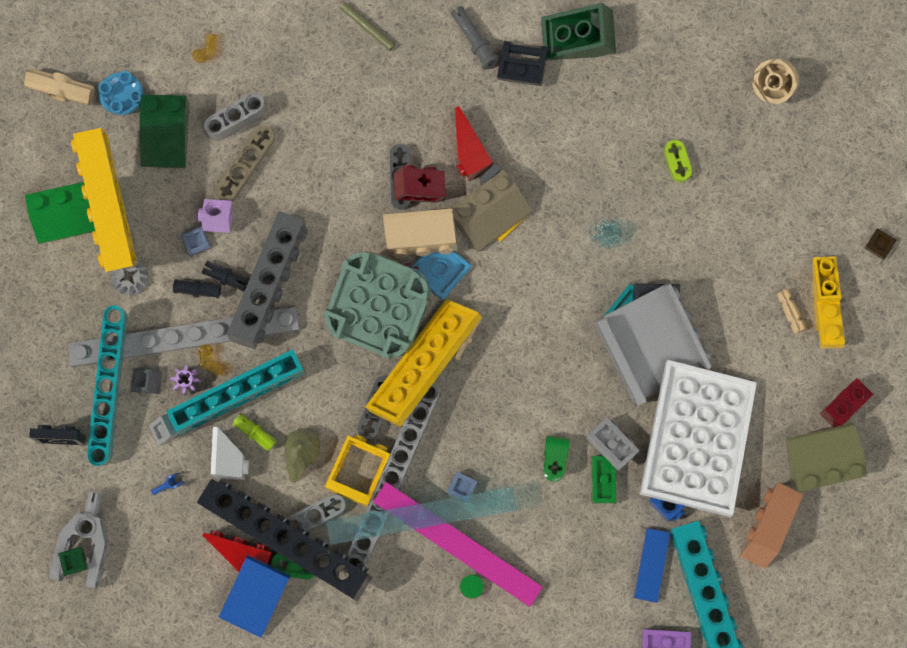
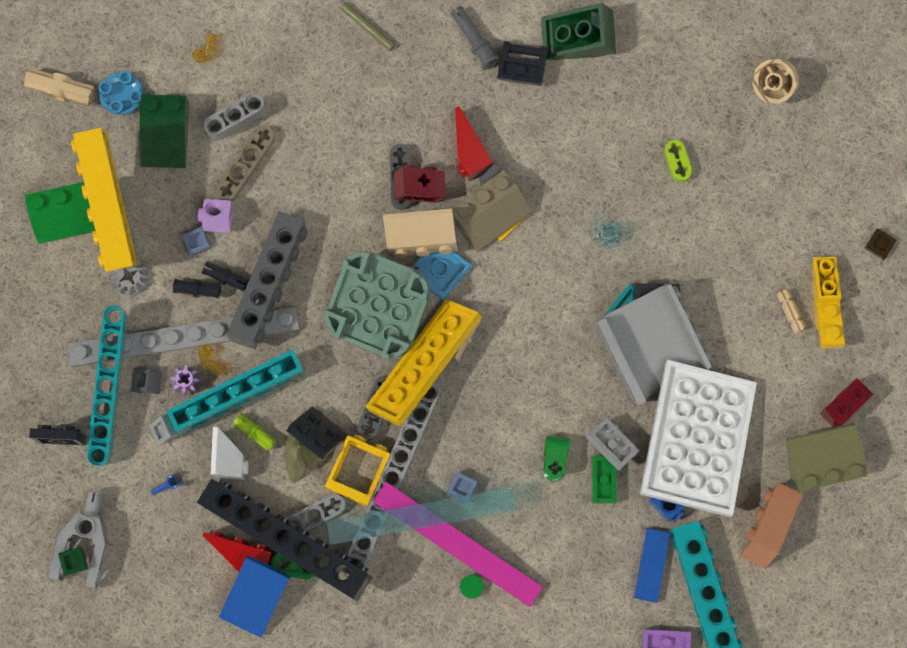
none -> black plate [286,406,348,460]

